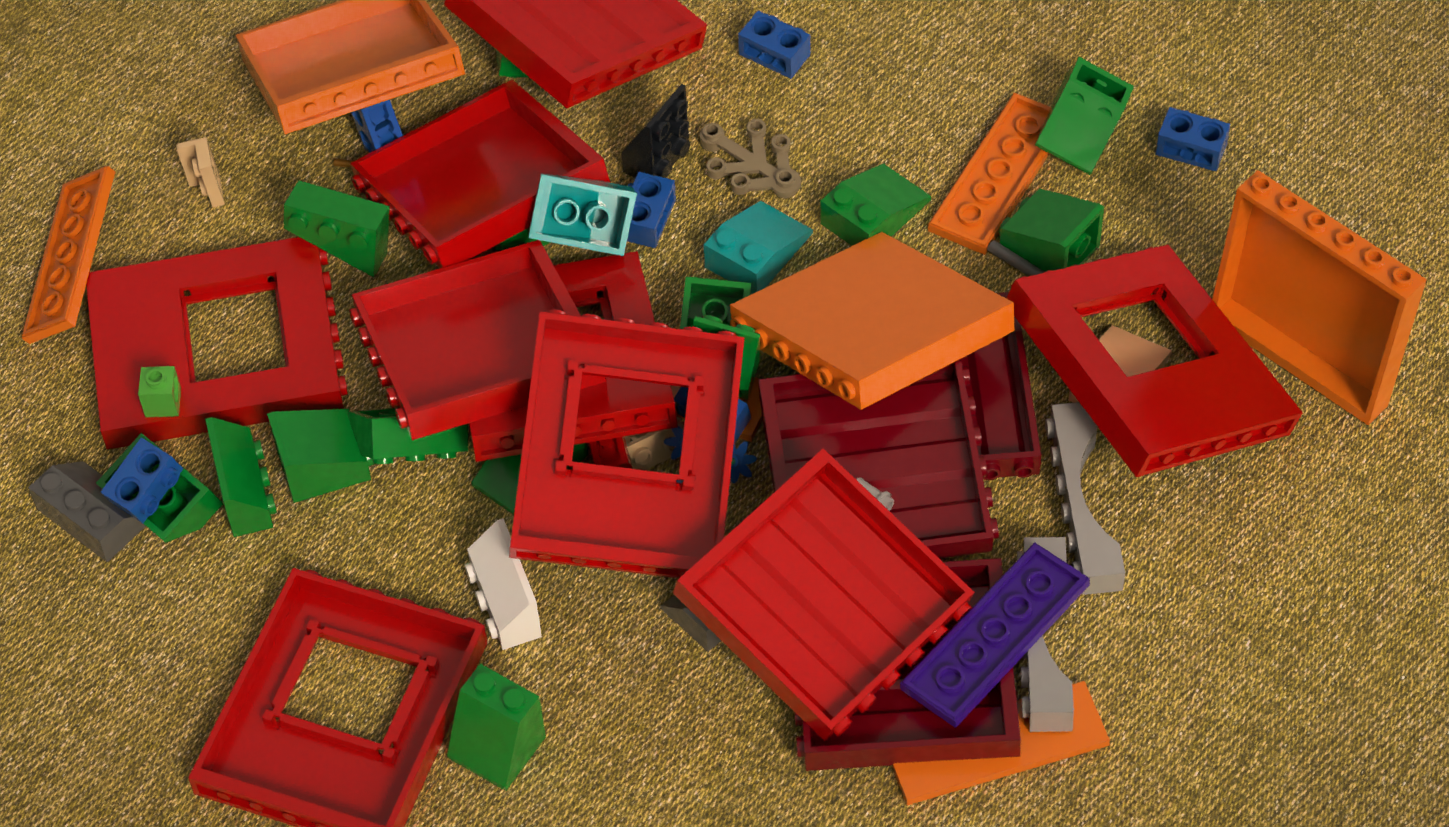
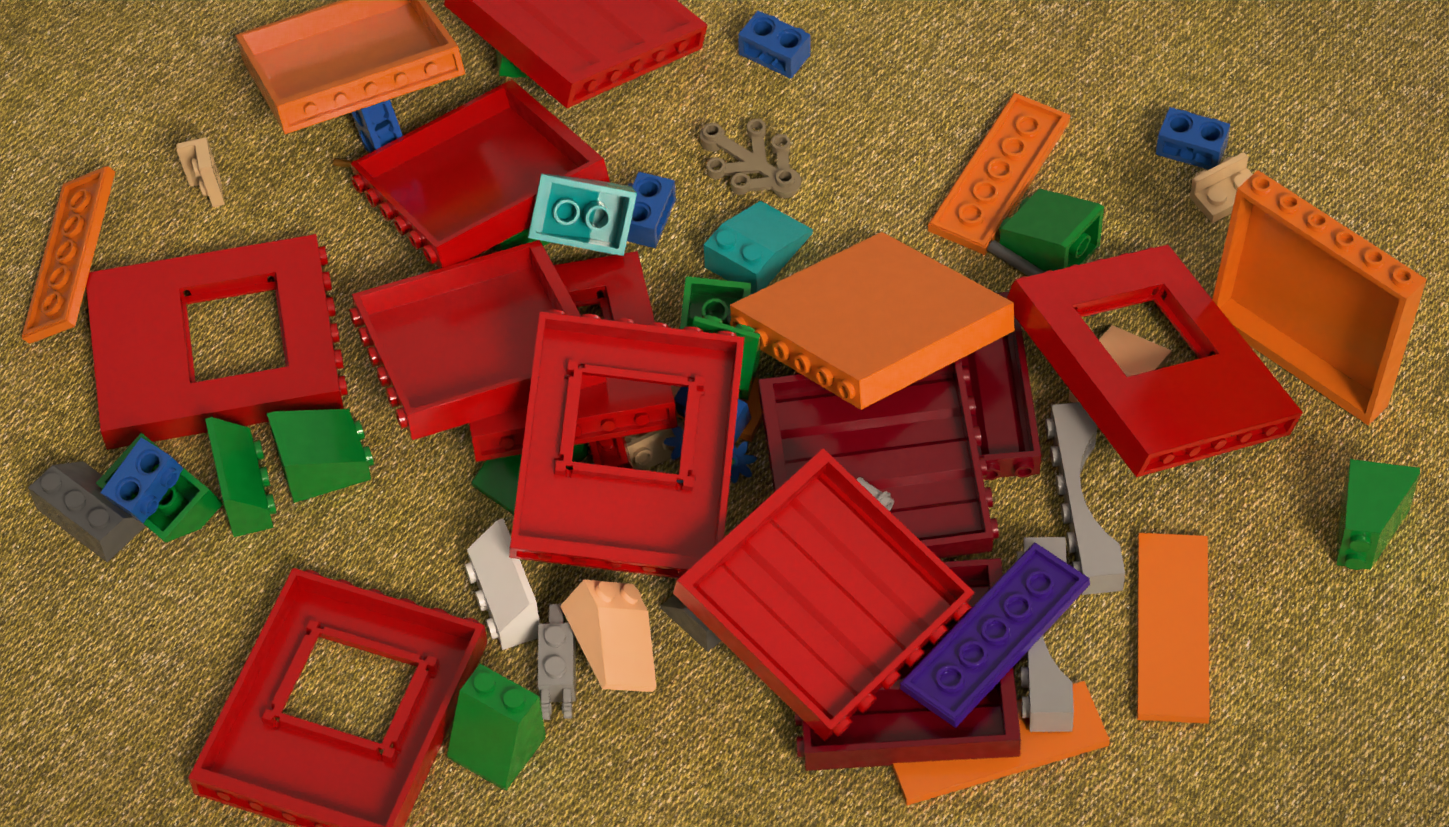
bright green brick [138,366,181,417] -> none
green wedge [284,180,390,277] -> none
green slope [348,408,468,464] -> none
black slope [621,84,690,179] -> none
green slope [820,163,932,246] -> none
green slope [1035,57,1134,175] -> none
none -> light grey hinge [538,604,576,720]
none -> light nougat slope [560,579,657,692]
none -> orange tile [1137,533,1210,724]
none -> tan bracket [1190,152,1253,223]
none -> green slope [1336,459,1420,570]

